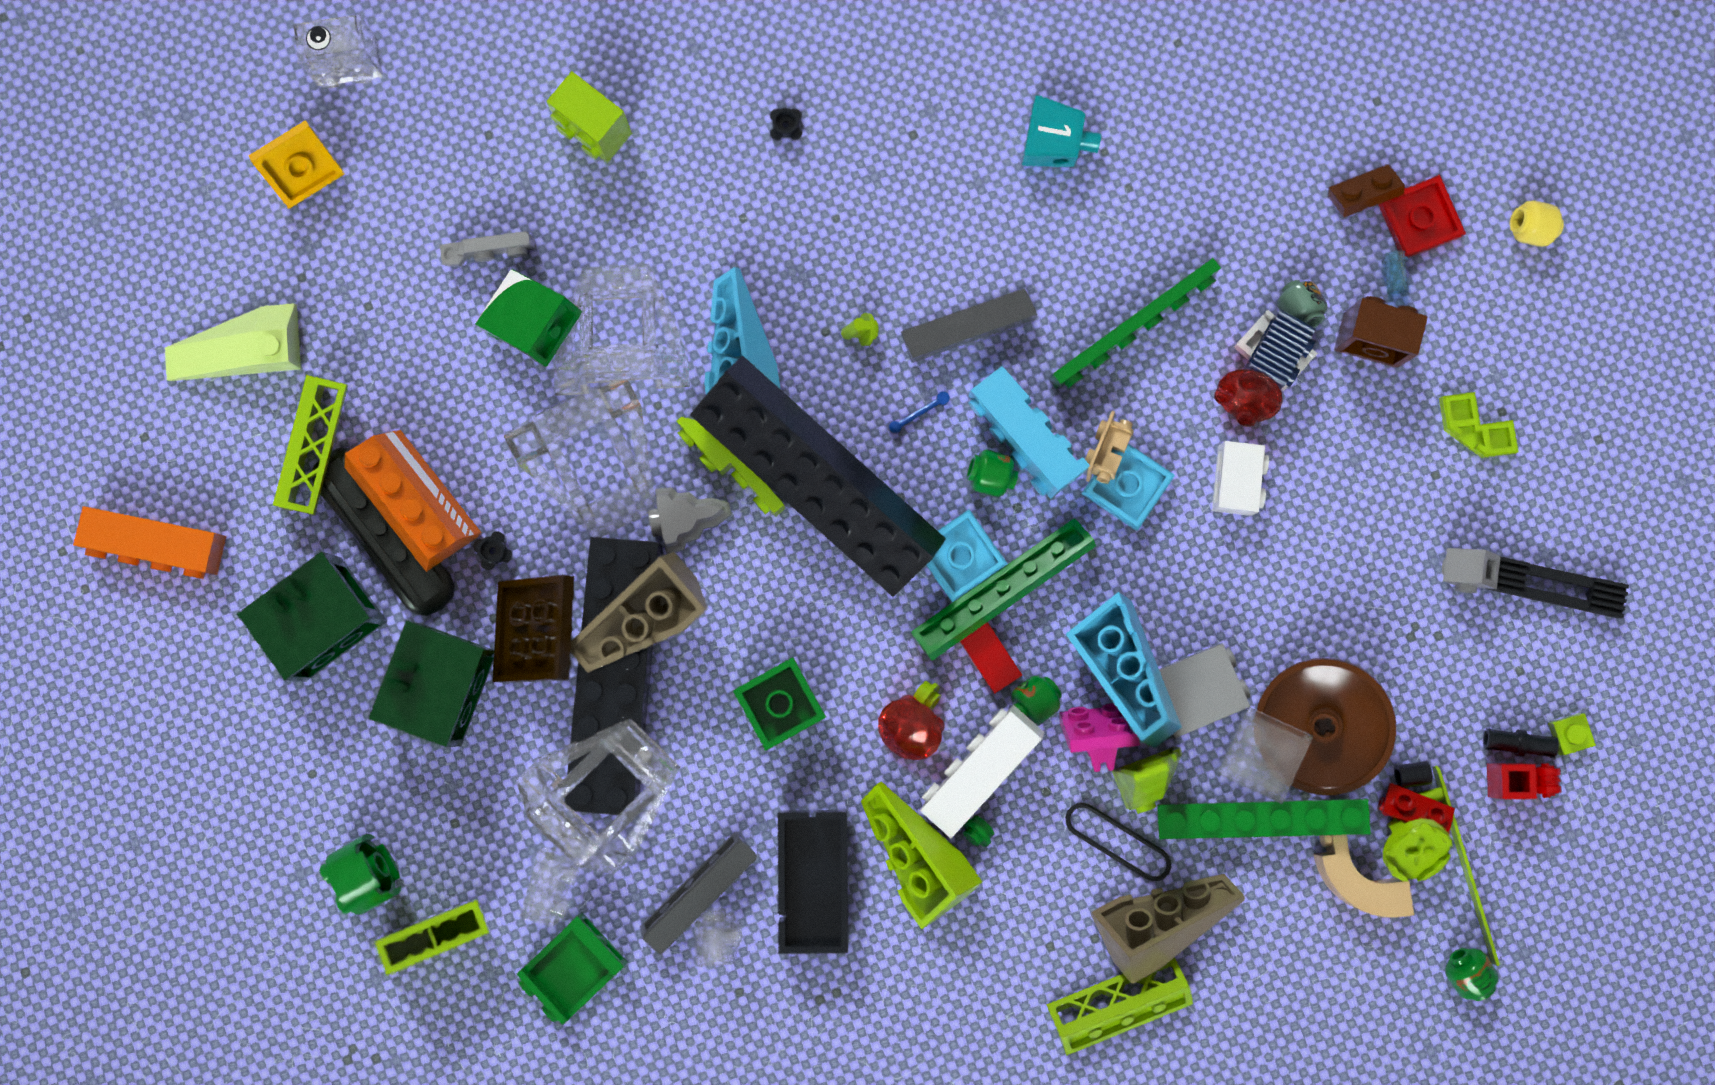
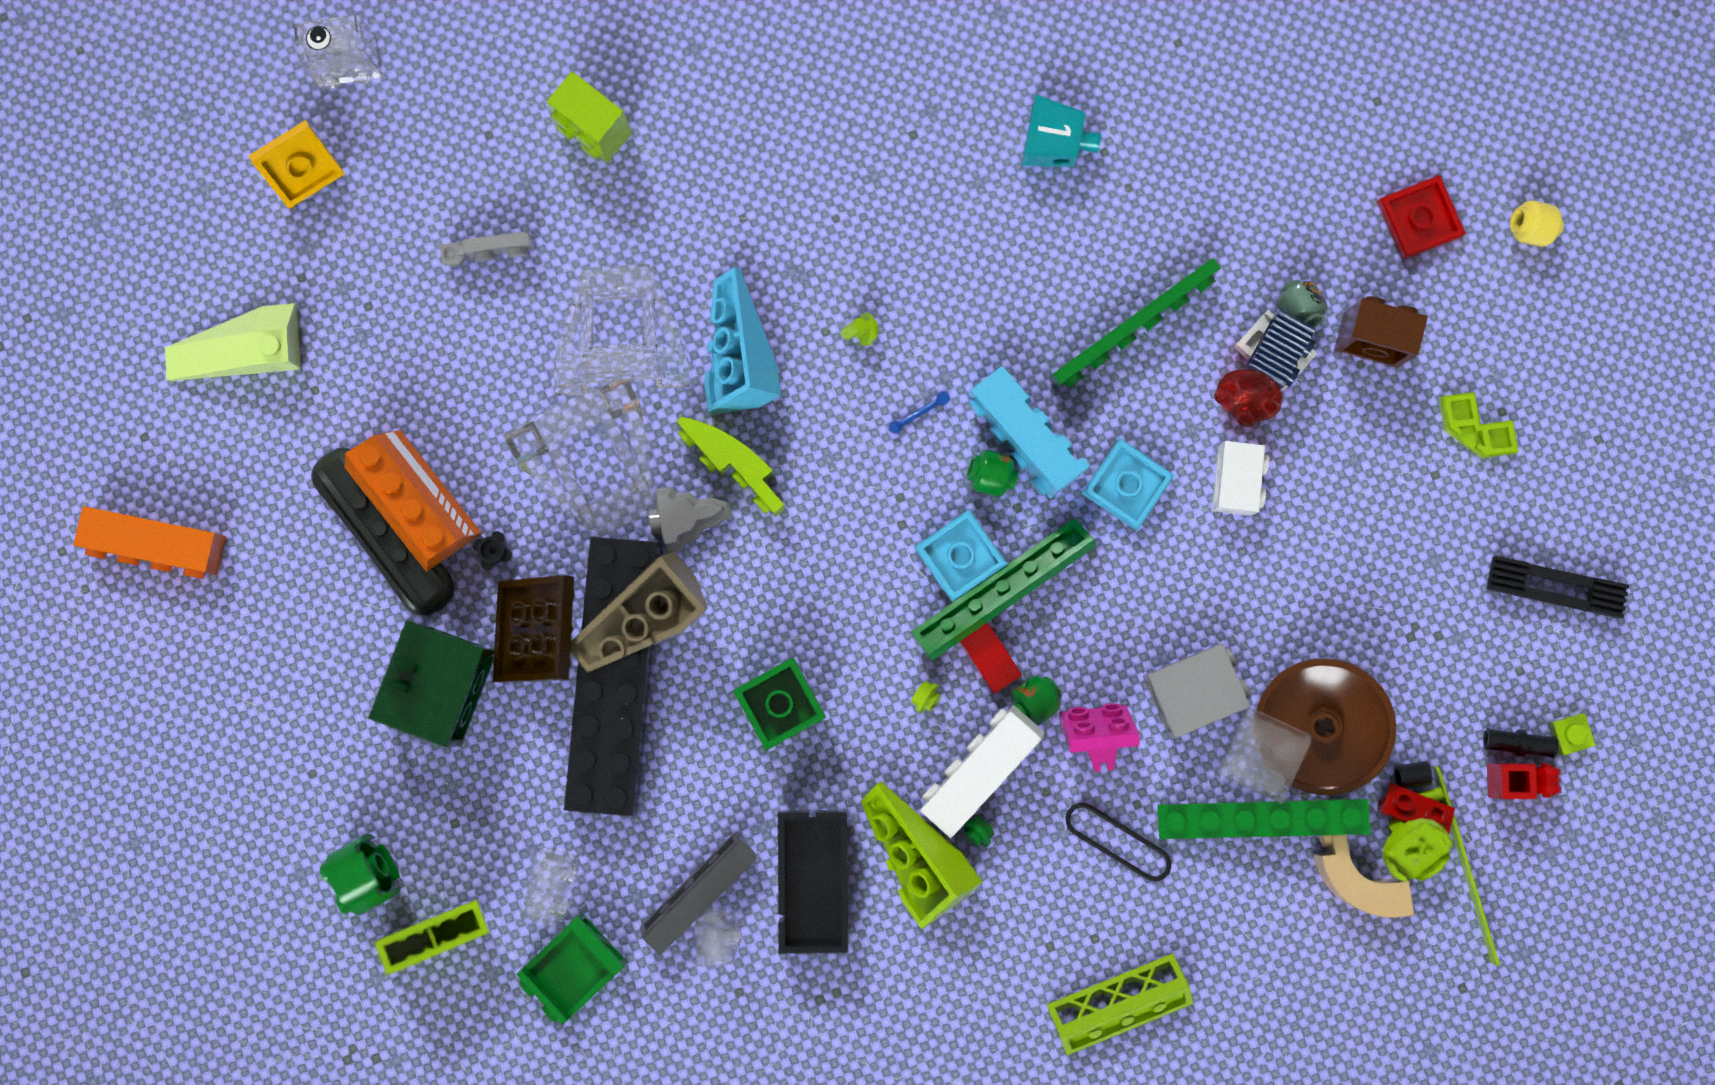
dark green piece [237,551,387,682] -> none
lime fence [273,375,348,515] -> none
green panel [475,269,582,368] -> none
clear windscreen [515,719,680,874] -> none
black brick [690,355,946,597] -> none
black plate [770,108,802,141] -> none
clear red dish [878,695,945,760] -> none
dark grey slope [901,288,1037,363] -> none
medium azure wedge [1066,592,1182,748] -> none
tan hinge [1085,411,1134,484] -> none
dark tan wedge [1091,874,1245,984] -> none
lime wedge [1112,747,1183,814] -> none
reddish brown plate [1328,164,1405,218] -> none
clear light blue pin [1381,251,1409,294] -> none
light grey brick [1442,548,1501,593] -> none
green head [1445,948,1499,1001] -> none

